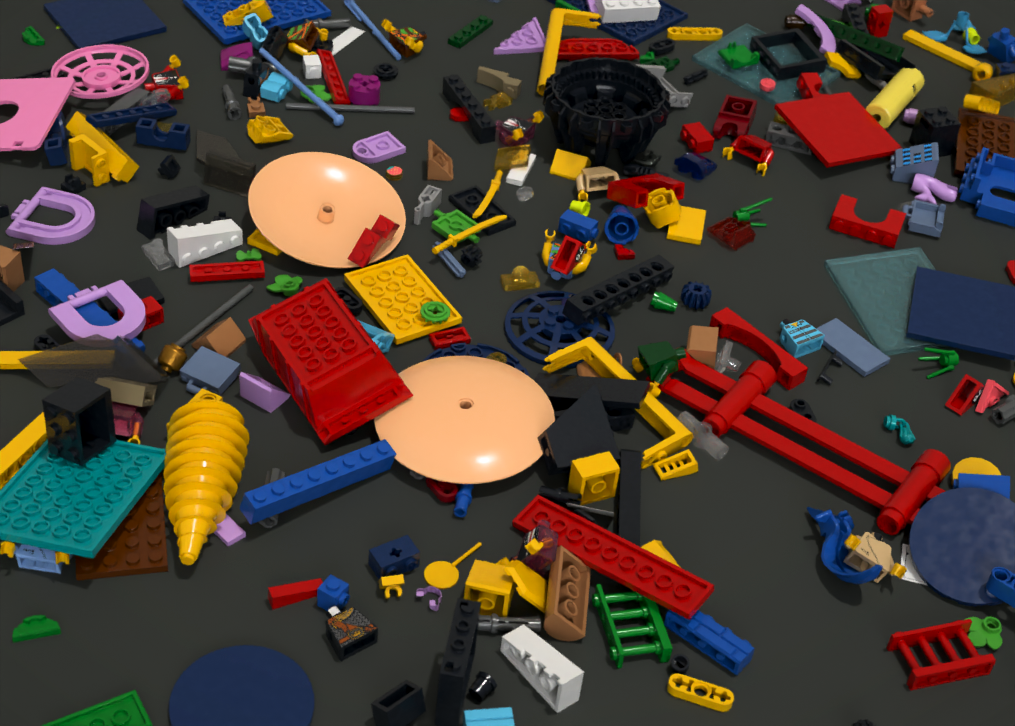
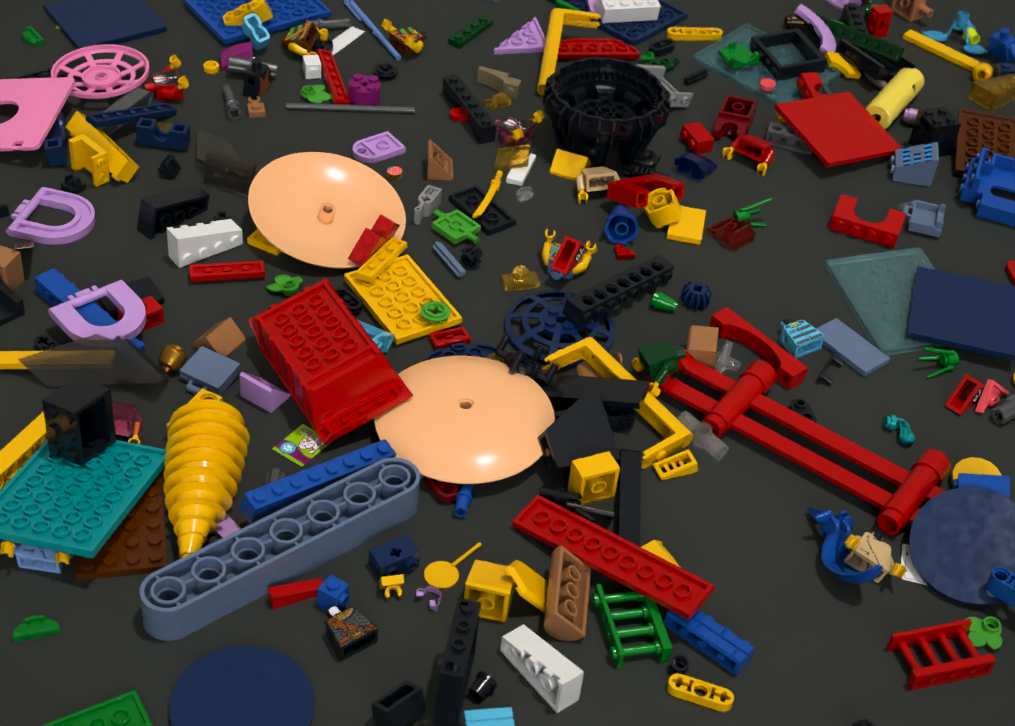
dark tan brick [95,377,157,407] -> none
clear tile [139,88,171,106] -> none
clear tile [142,238,175,271] -> none
dark grey piece [148,284,254,370] -> none
bright green piece [236,248,262,262] -> none
yellow slope [247,116,294,144] -> none
black beam [258,25,288,63] -> none
medium blue bar [259,48,344,126] -> none
medium azure brick [260,72,293,102] -> none
yellow sword [432,215,507,255] -> none
dark grey pin [478,613,541,634] -> none
clear pink torso [496,520,559,573] -> none
blue brick [558,209,599,243] -> none
neon yellow piece [570,200,590,216] -> none
lavender piece [911,173,958,205] -> none
yellow beam [963,94,1000,115] -> none
none -> sand blue beam [140,457,420,641]
none -> yellow tile [203,61,219,74]
none -> sticker [272,424,331,467]
none -> yellow tile [355,237,407,283]
none -> black plate [495,333,559,385]

